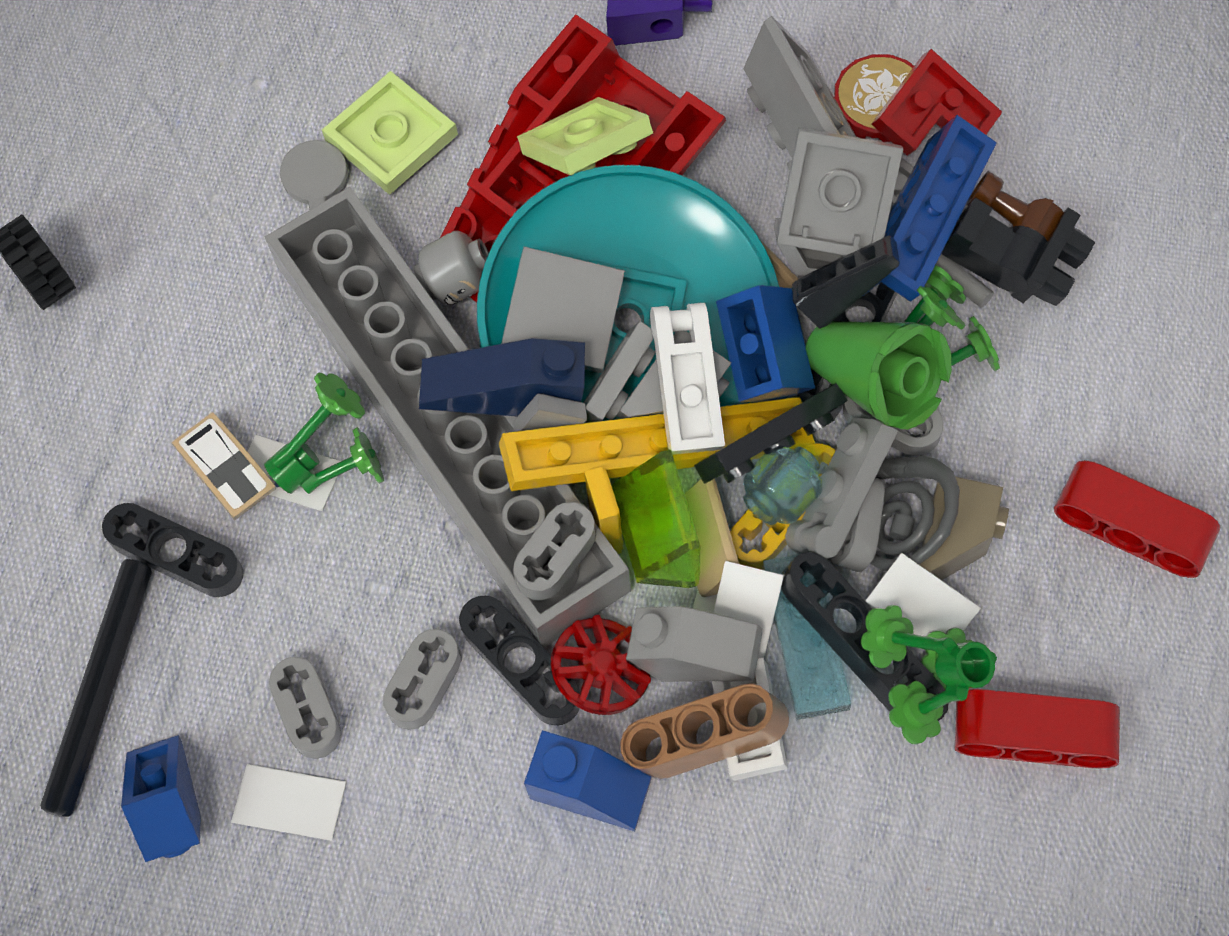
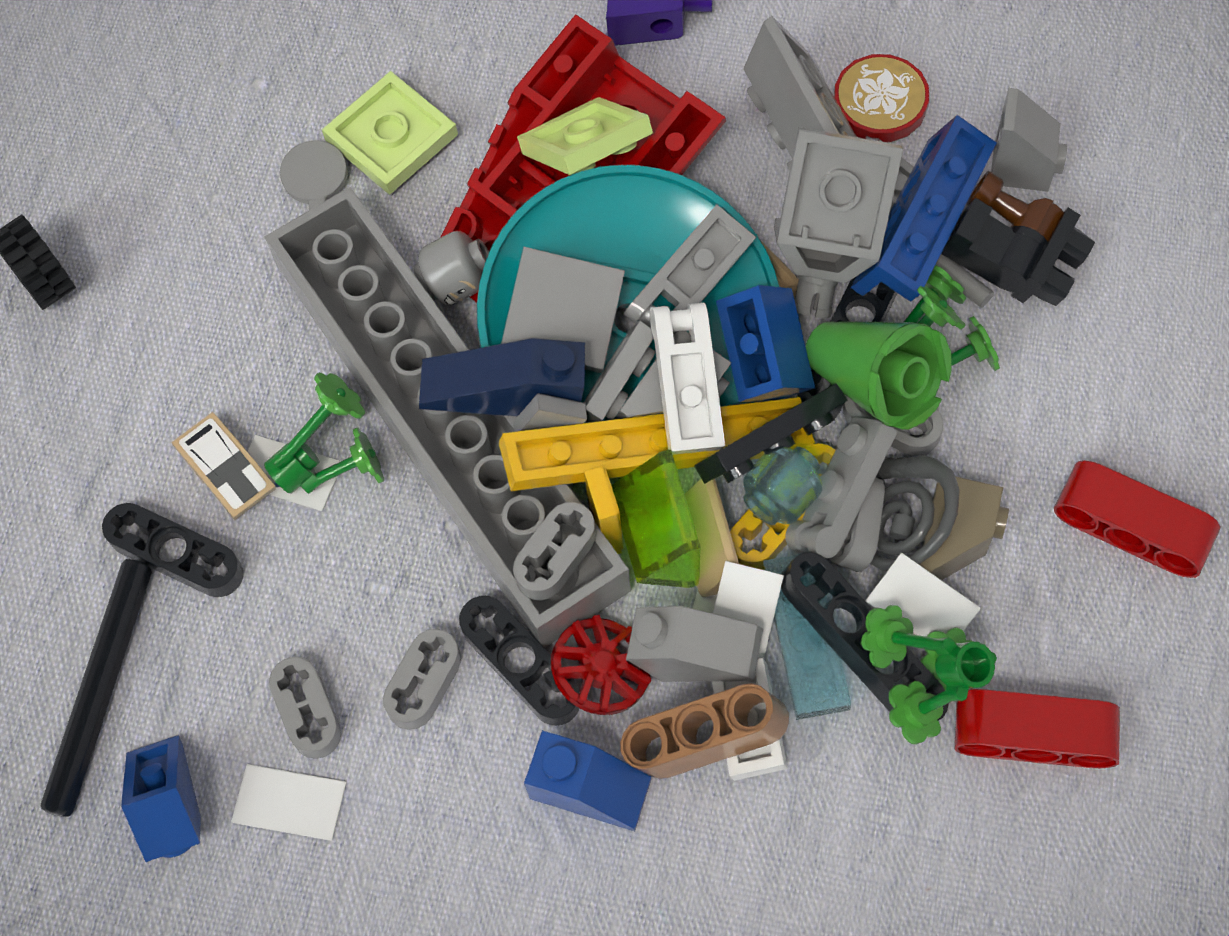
black slope [792,235,900,329] -> none
red plate [871,49,1002,156] -> none
none -> light grey plate [624,204,756,335]
none -> light grey slope [991,88,1067,192]

